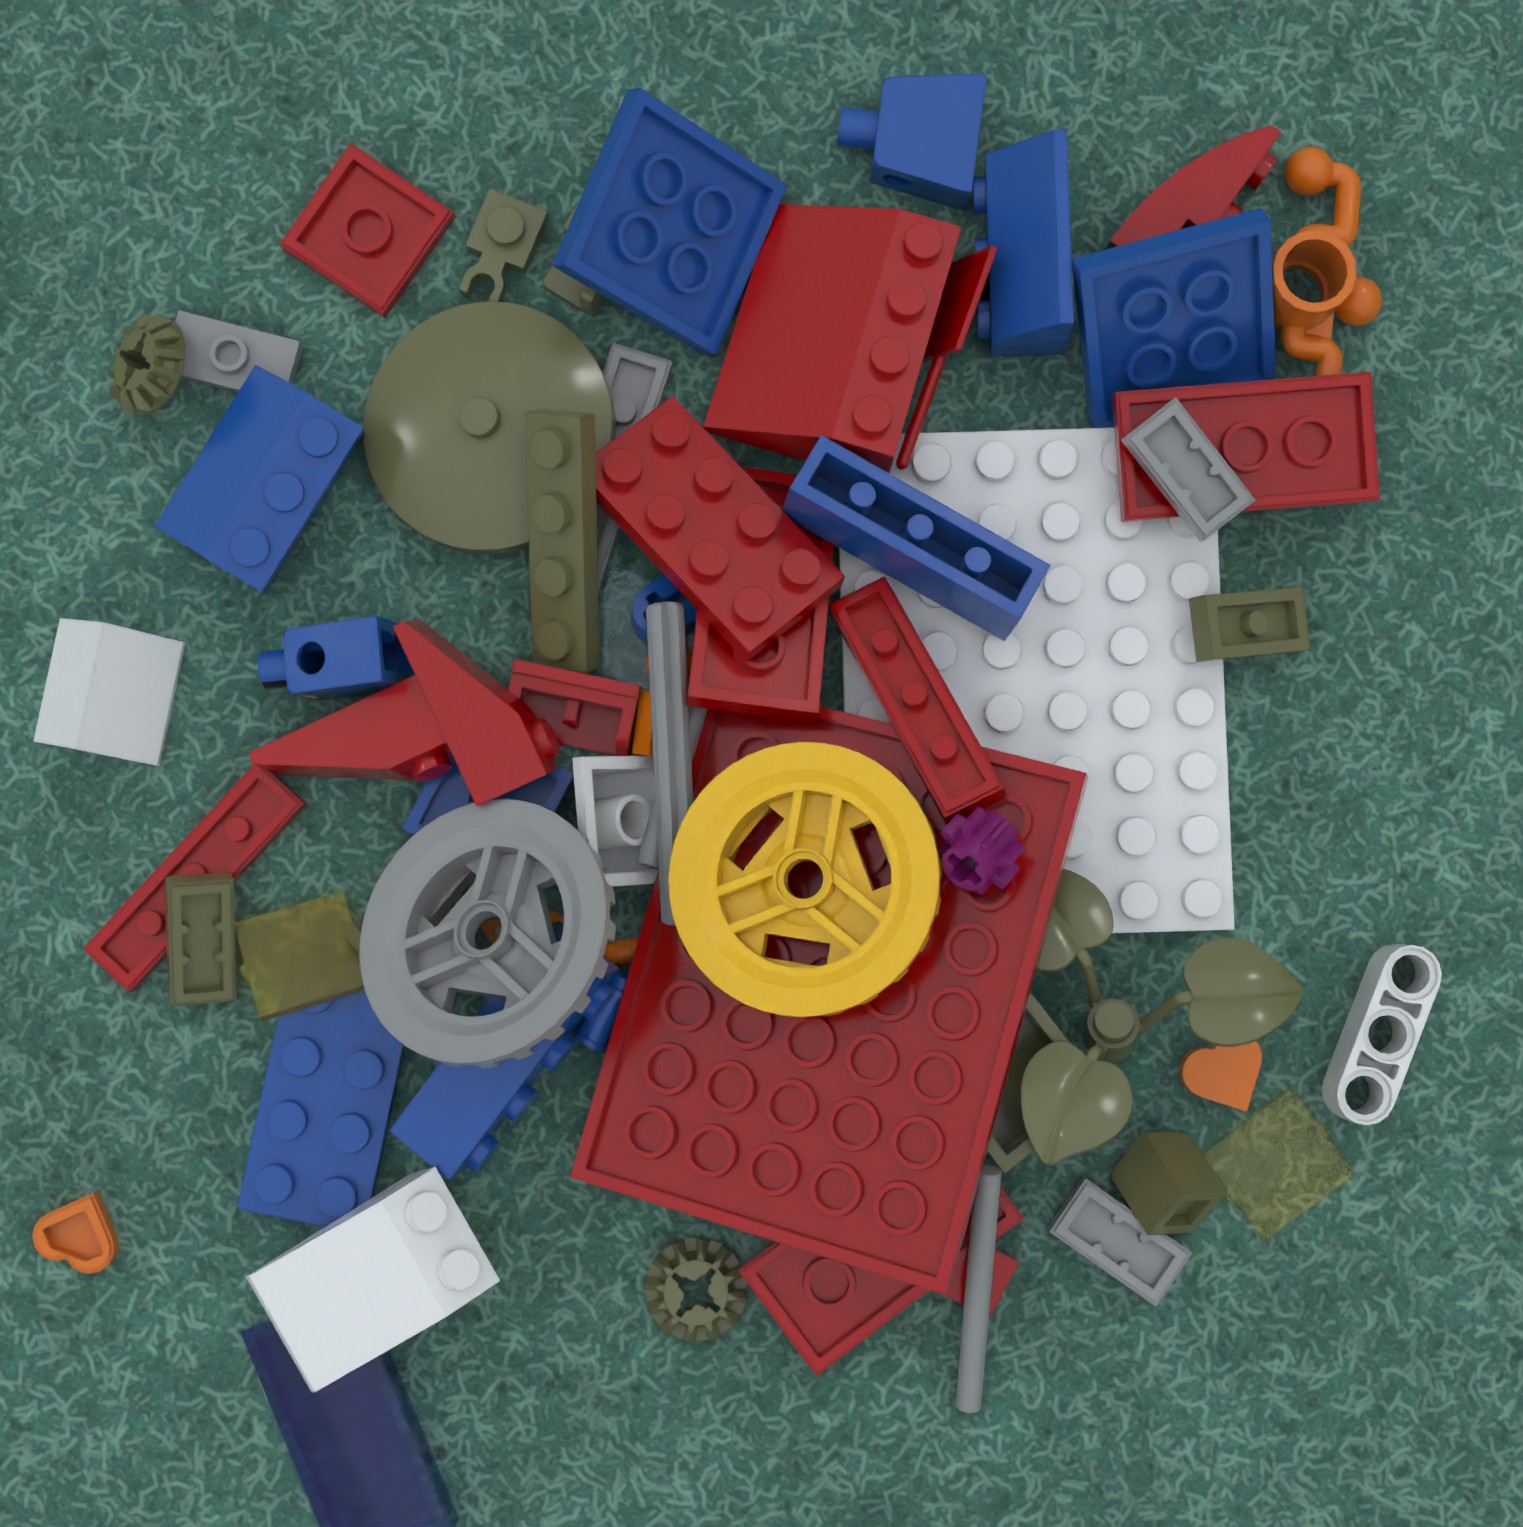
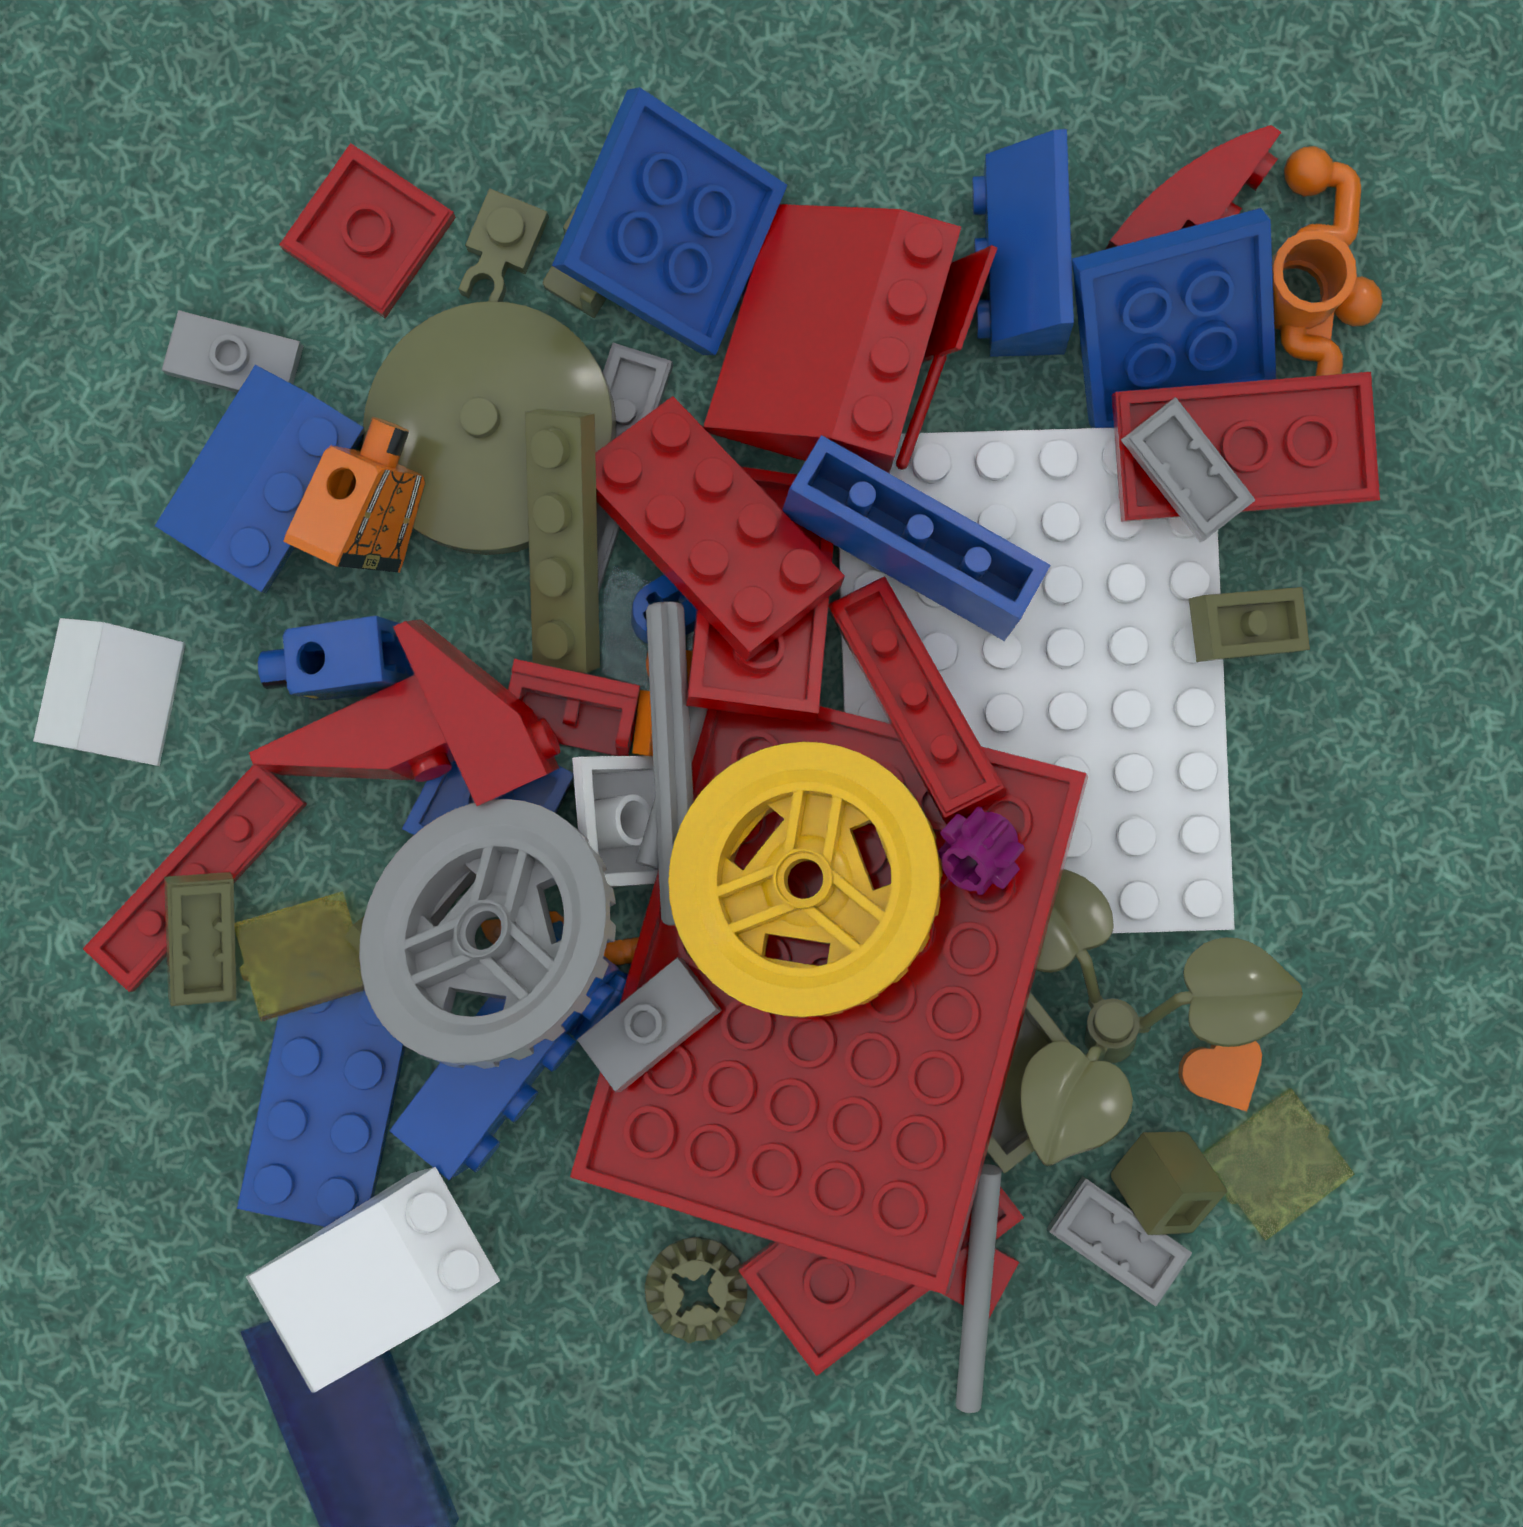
orange tile [32,1191,120,1274] -> none
olive gear [107,314,185,415] -> none
blue torso [837,73,987,210] -> none
white beam [1322,944,1442,1125] -> none
none -> orange torso [283,417,425,573]
none -> light grey plate [577,957,722,1092]

